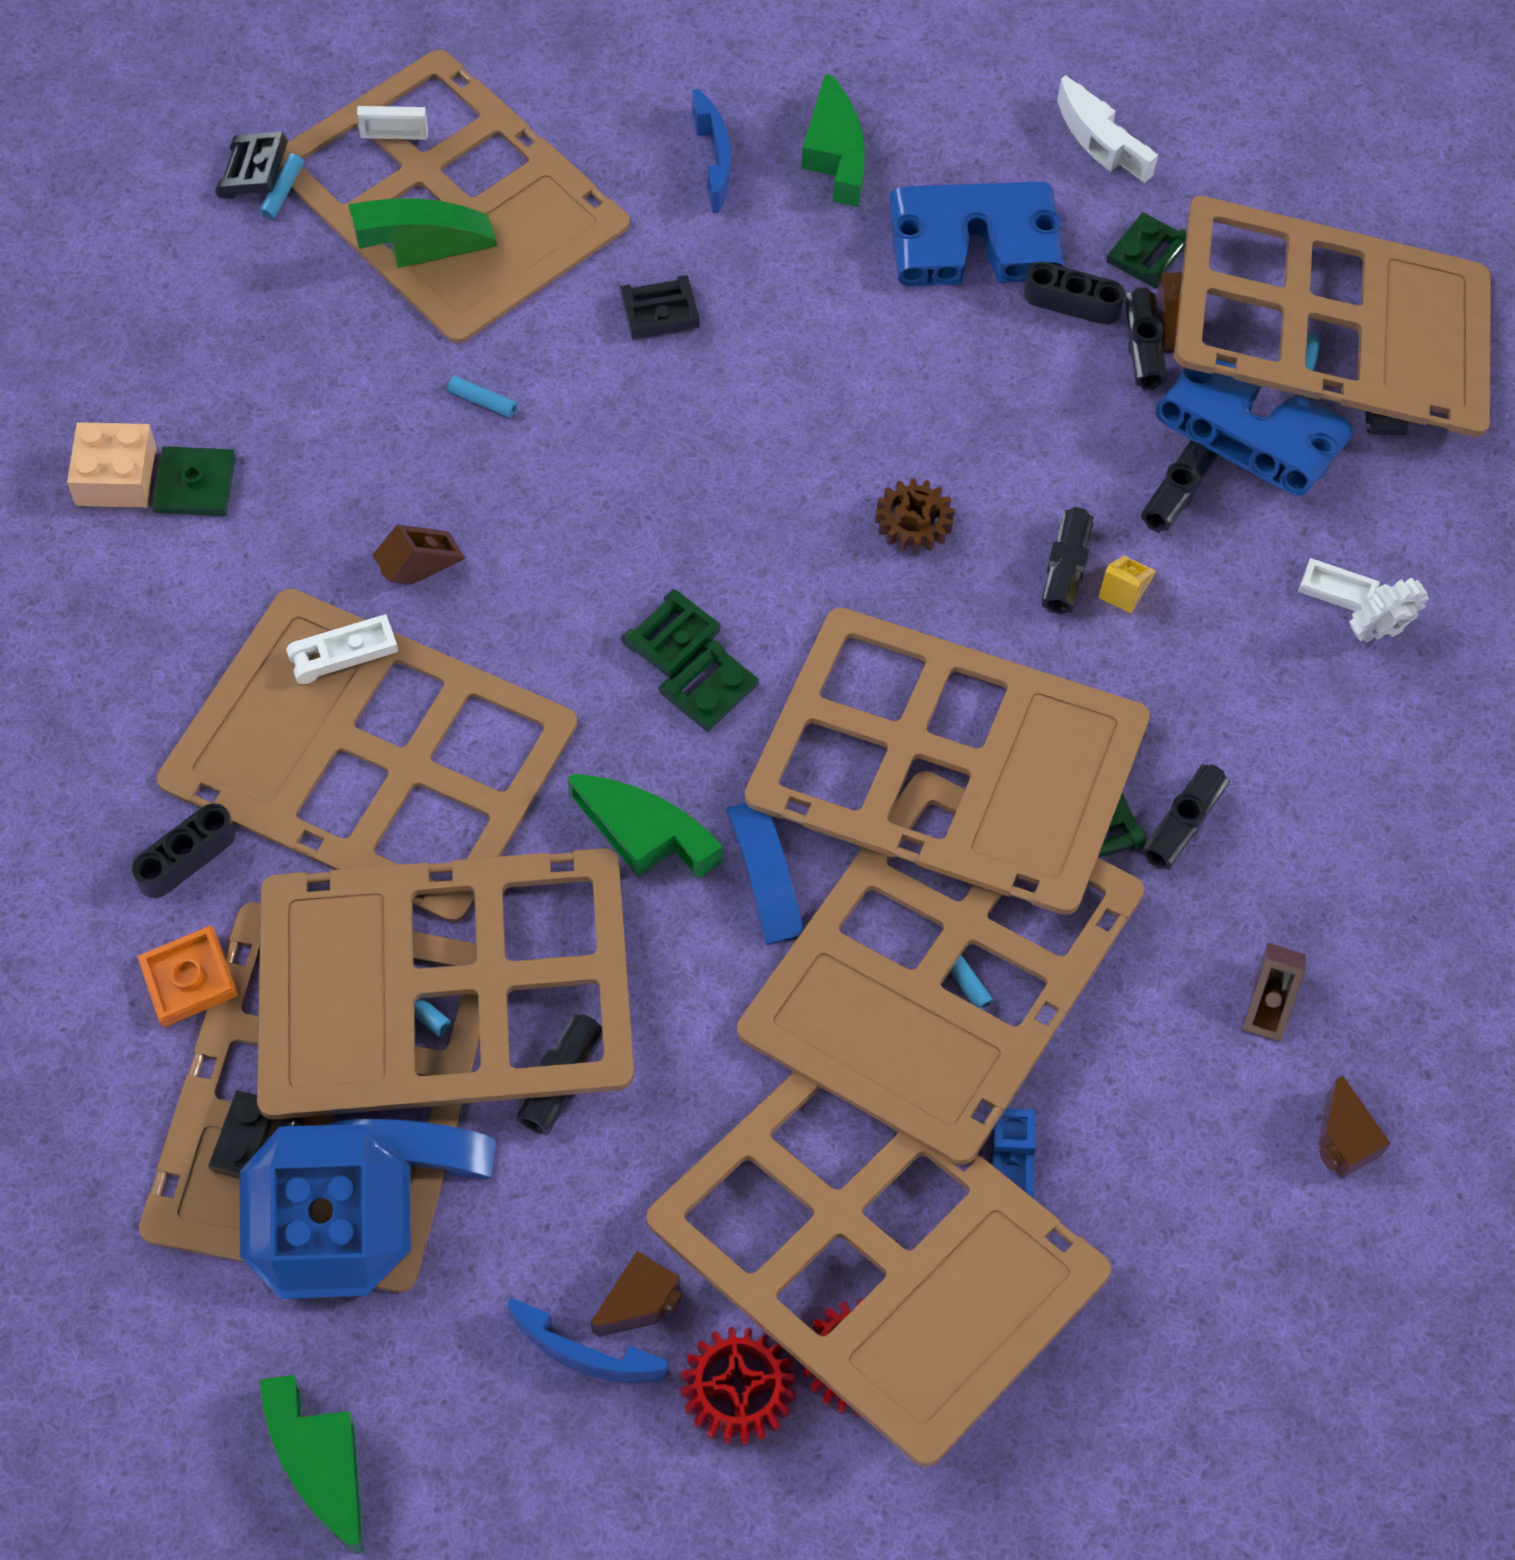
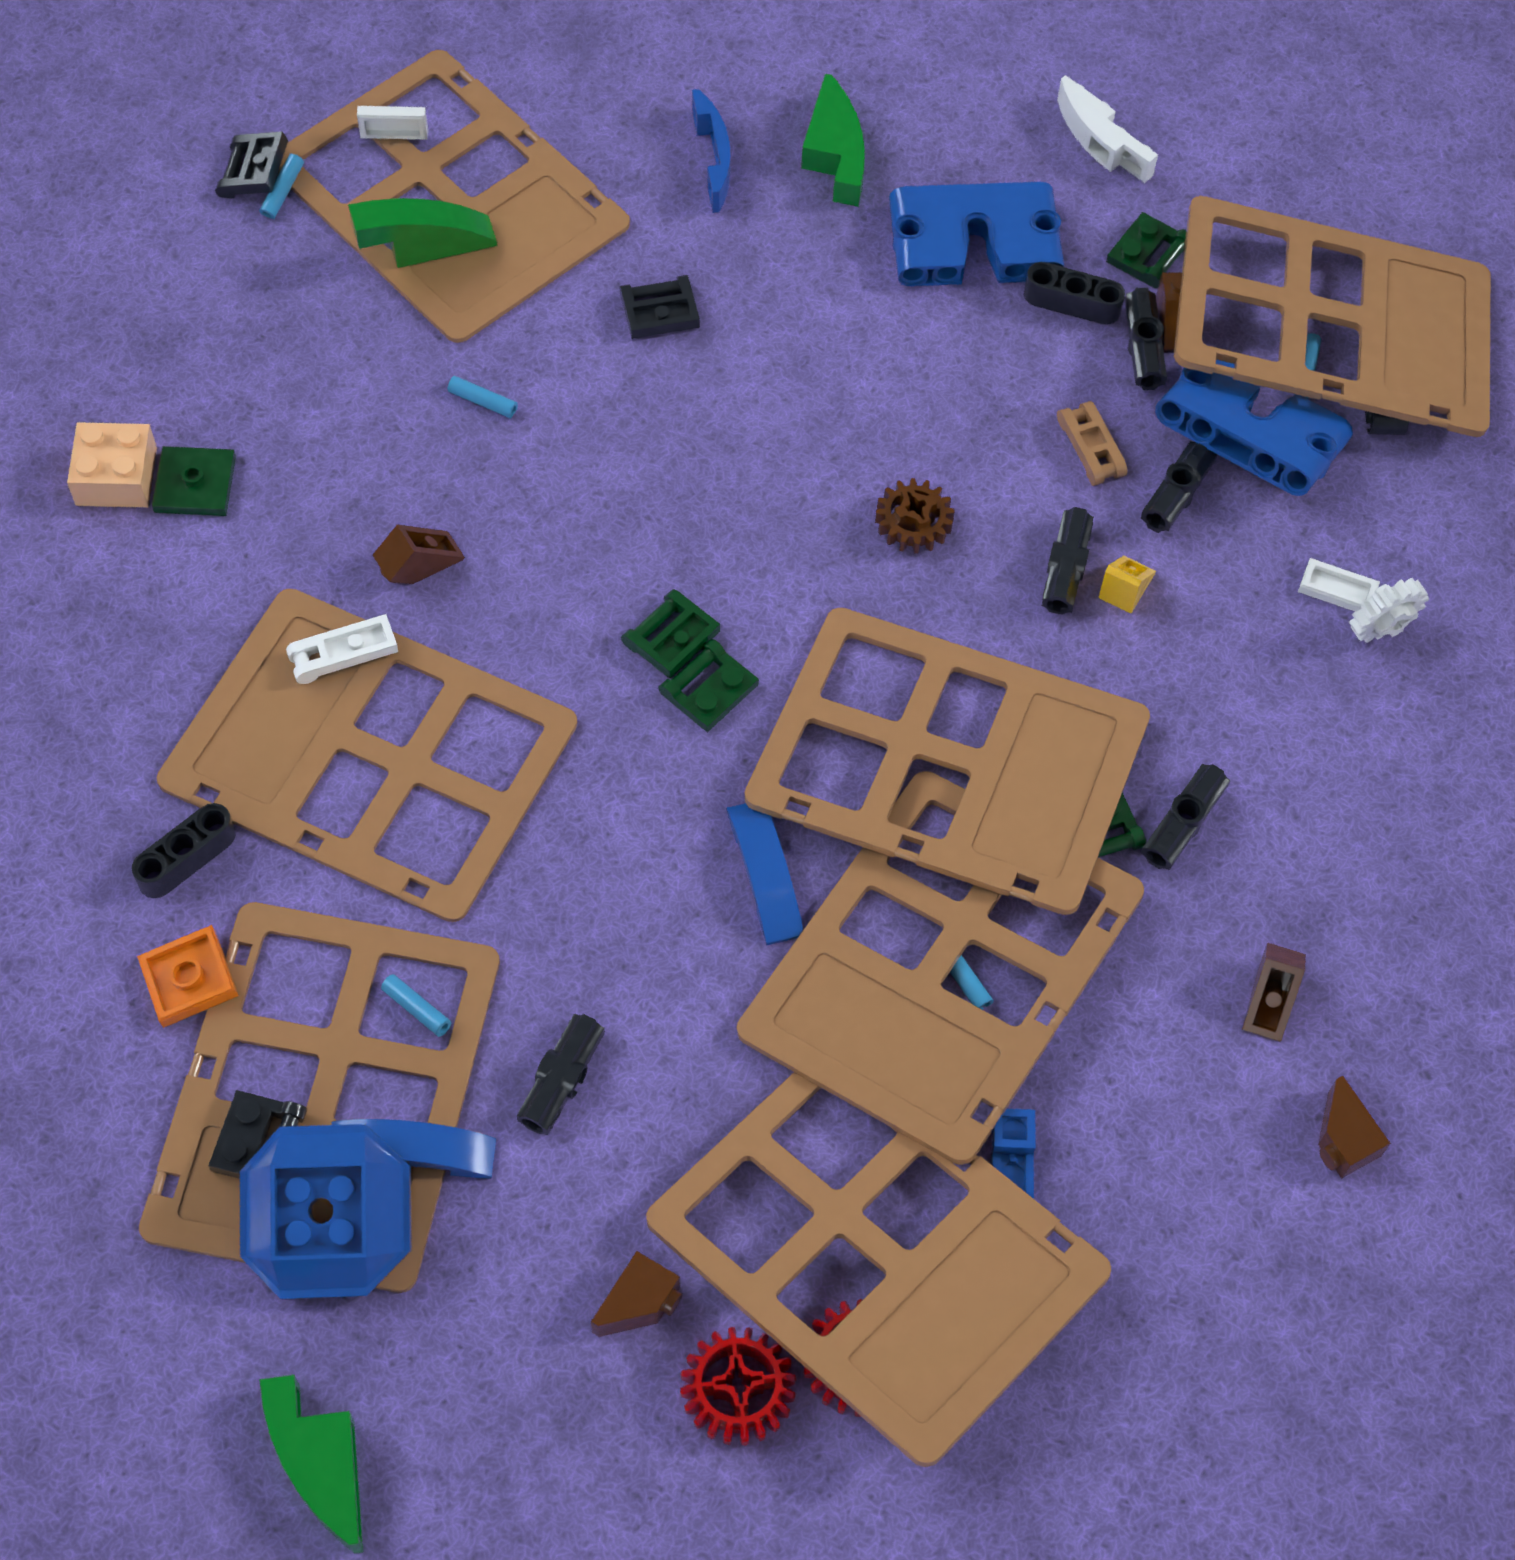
medium nougat door [257,848,634,1120] -> none
blue slope [507,1298,669,1383] -> none
green slope [567,774,723,879] -> none
none -> medium nougat plate [1057,401,1127,486]

